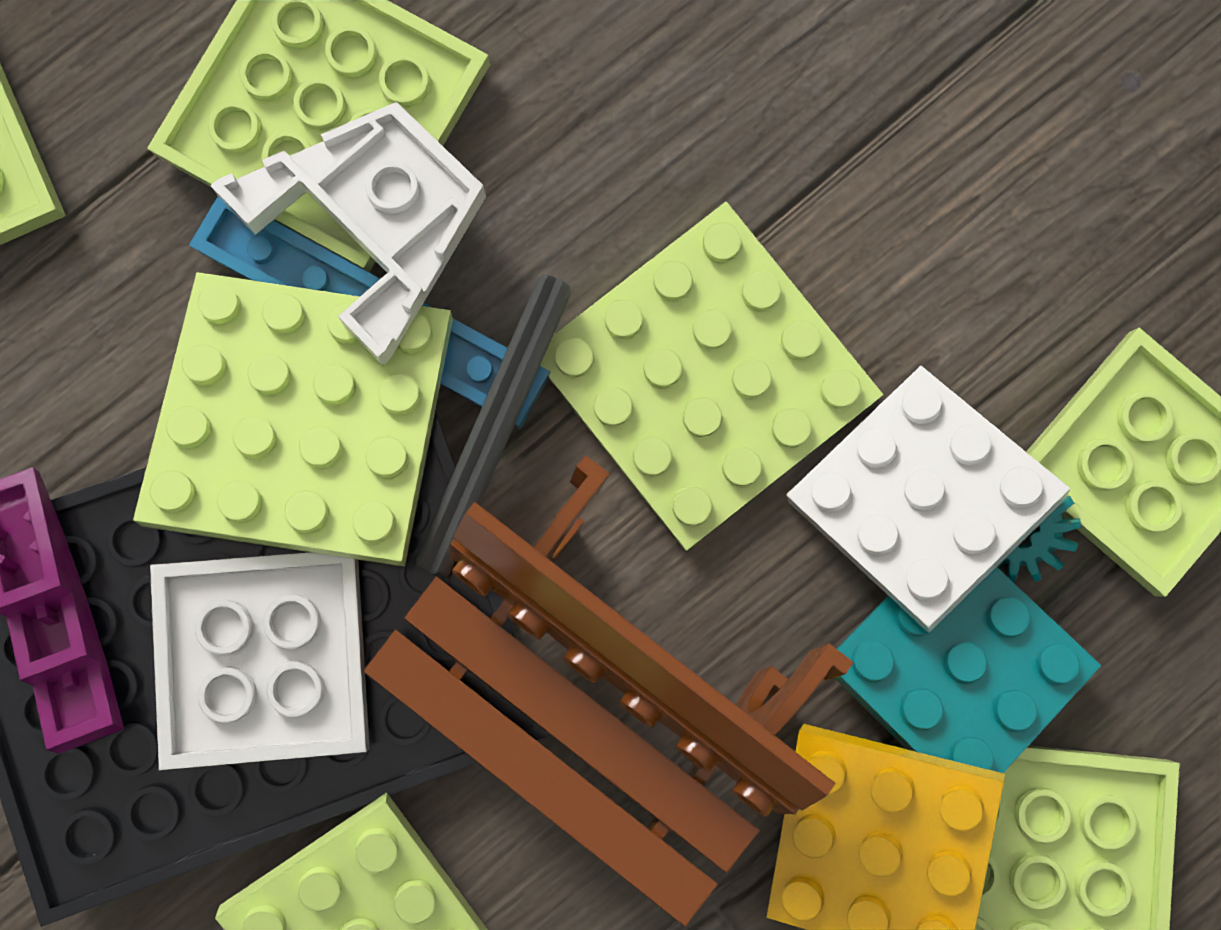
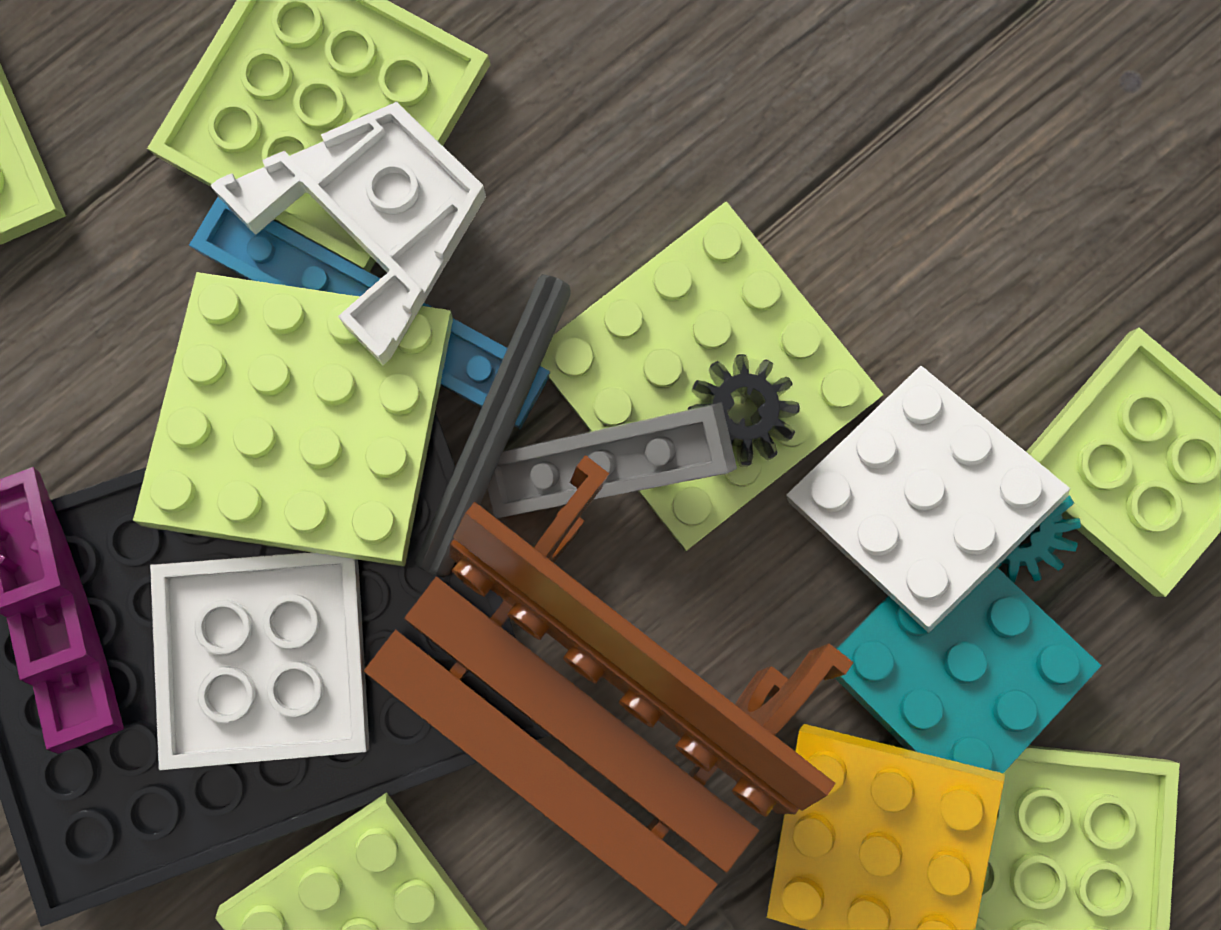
none -> light grey plate [487,402,737,518]
none -> black gear [687,354,800,467]

